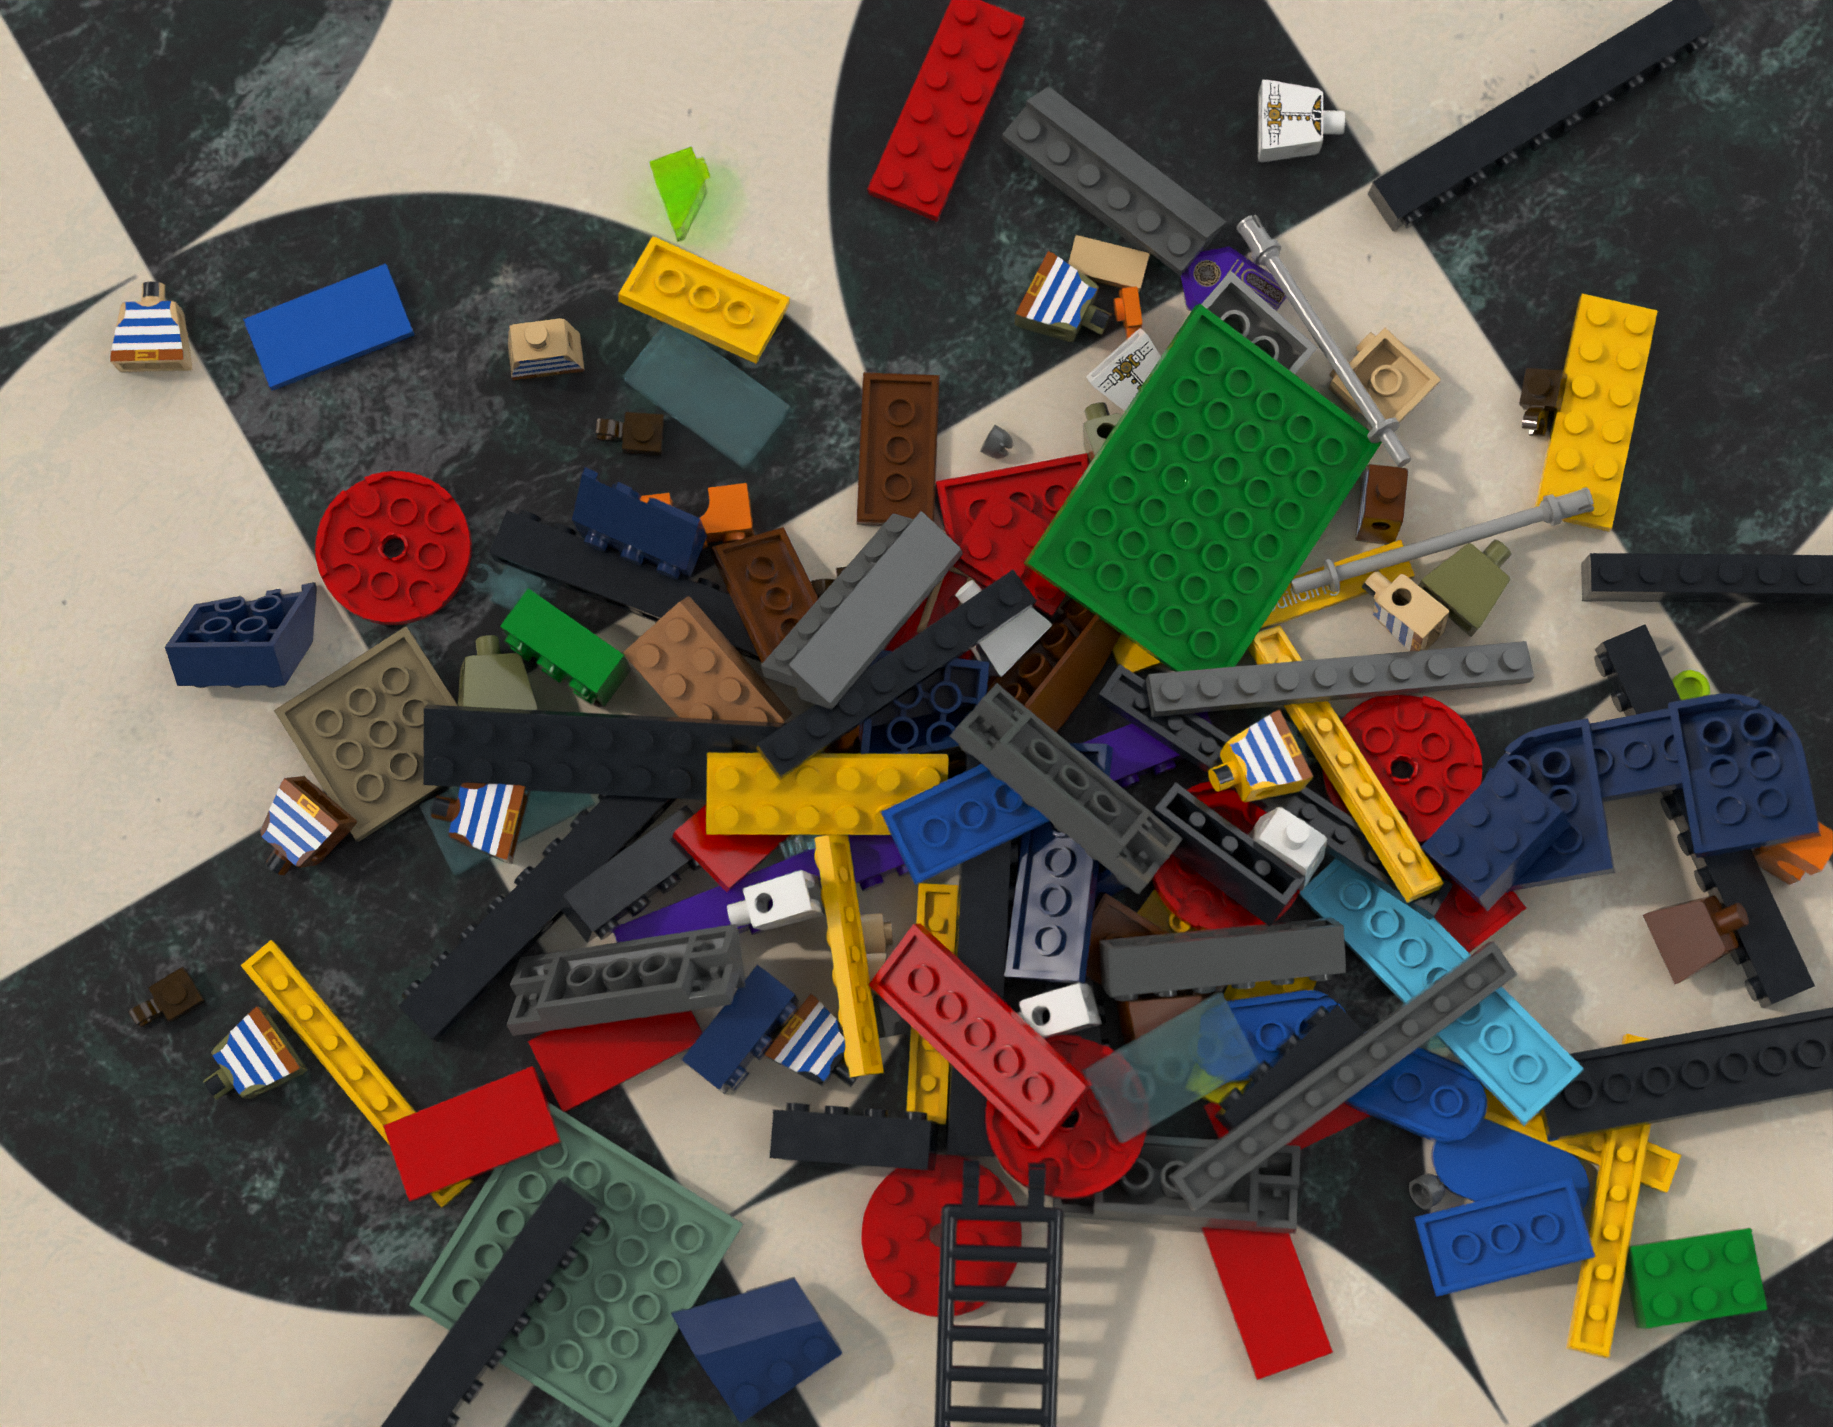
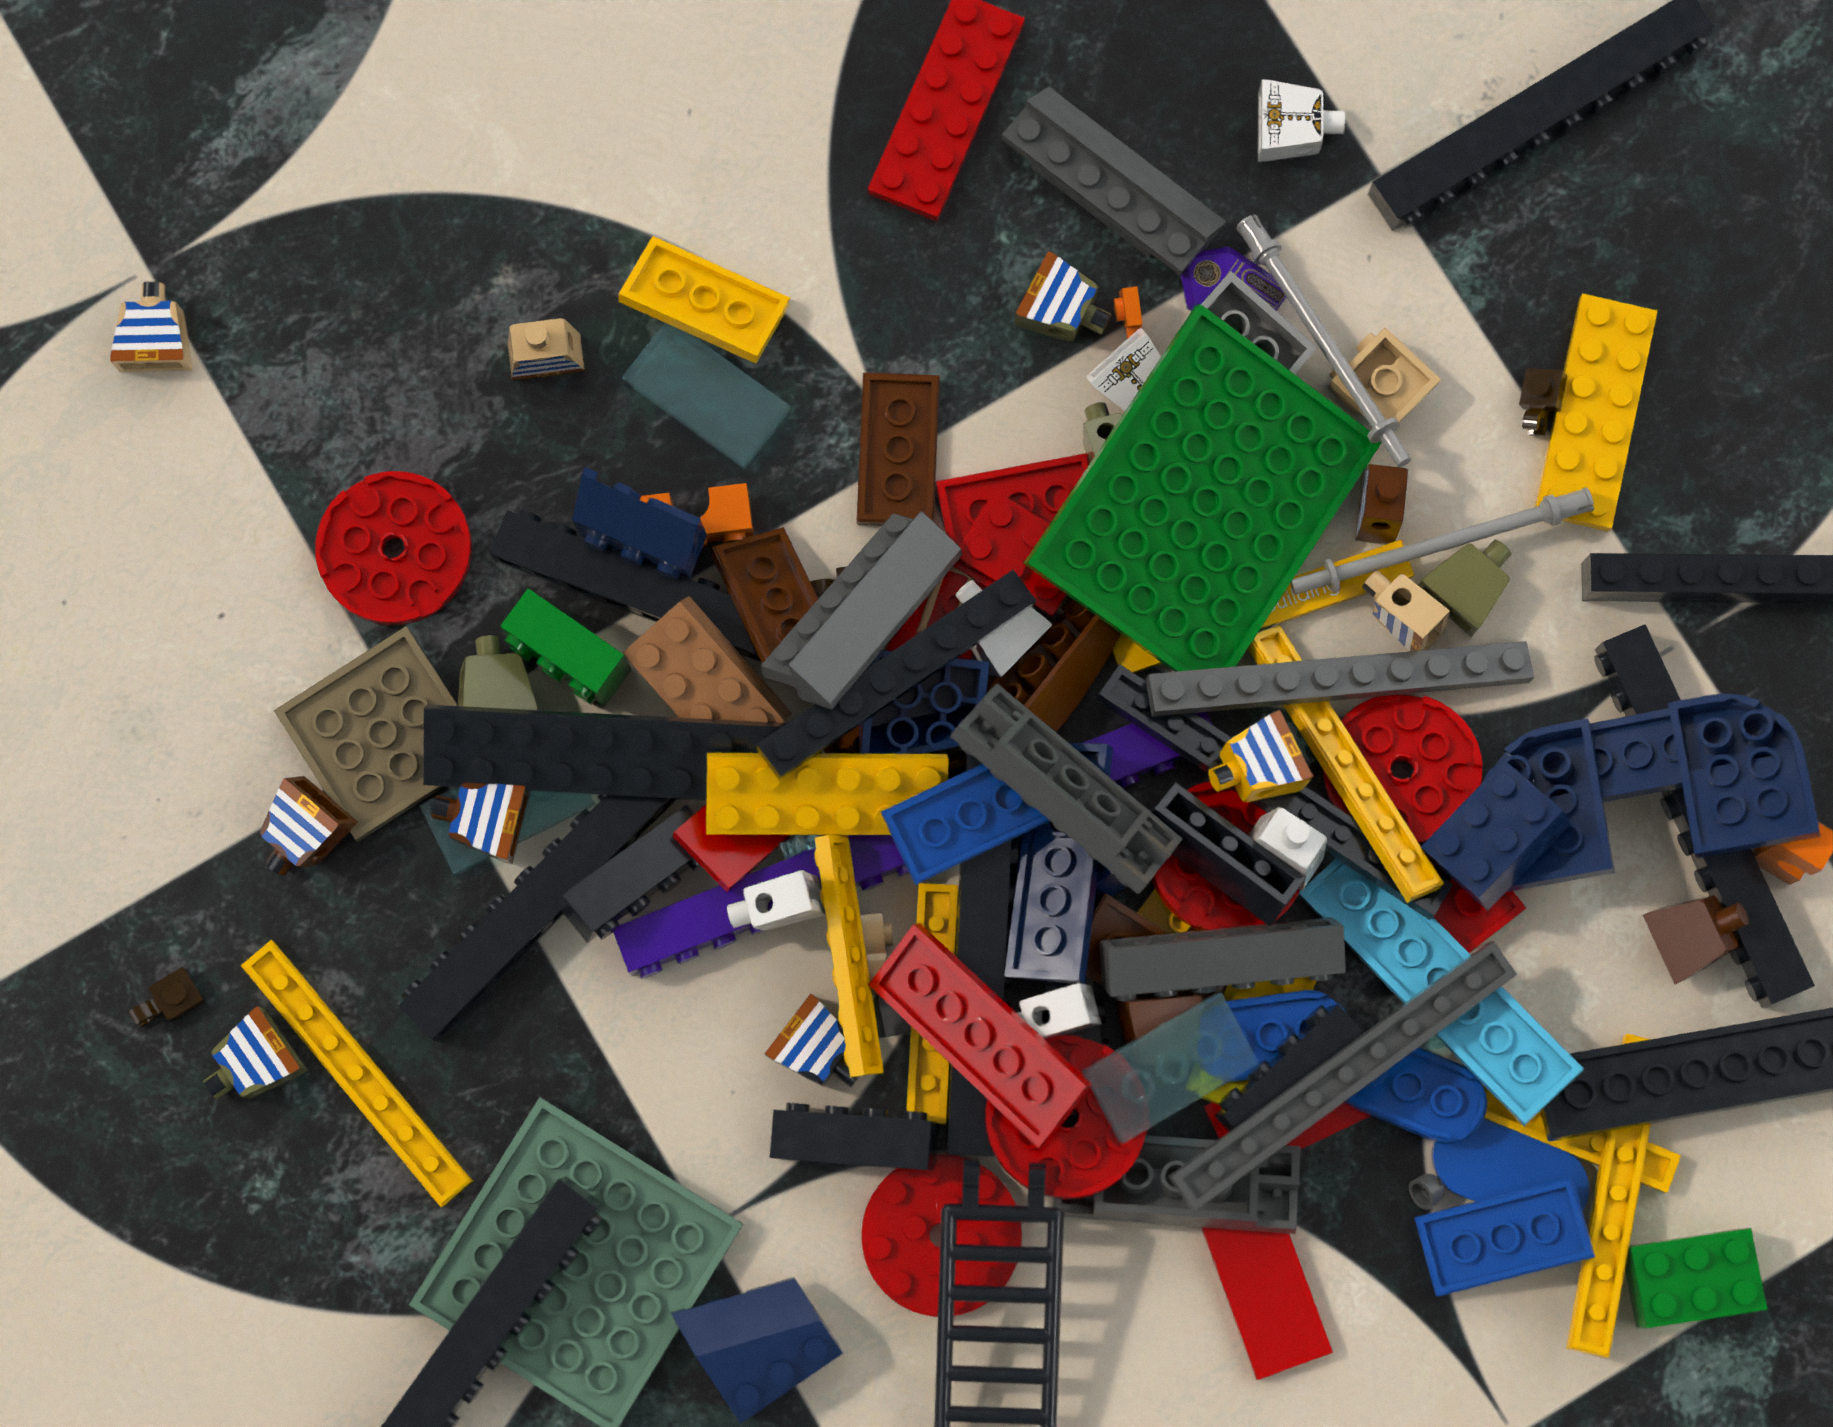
dark blue wedge [165,582,317,688] -> none
blue tile [243,264,415,391] -> none
red tile [383,1066,562,1202] -> none
clear light blue plate [470,563,543,610] -> none
dark grey slope [507,924,745,1036] -> none
red tile [528,1010,703,1113] -> none
dark brown plate [596,412,664,456] -> none
clear neon green slope [649,146,711,242] -> none
dark blue brick [681,964,799,1094] -> none
dark grey hinge [980,425,1013,459] -> none
tan tile [1068,235,1150,293] -> none
lime tile [1672,670,1710,700] -> none

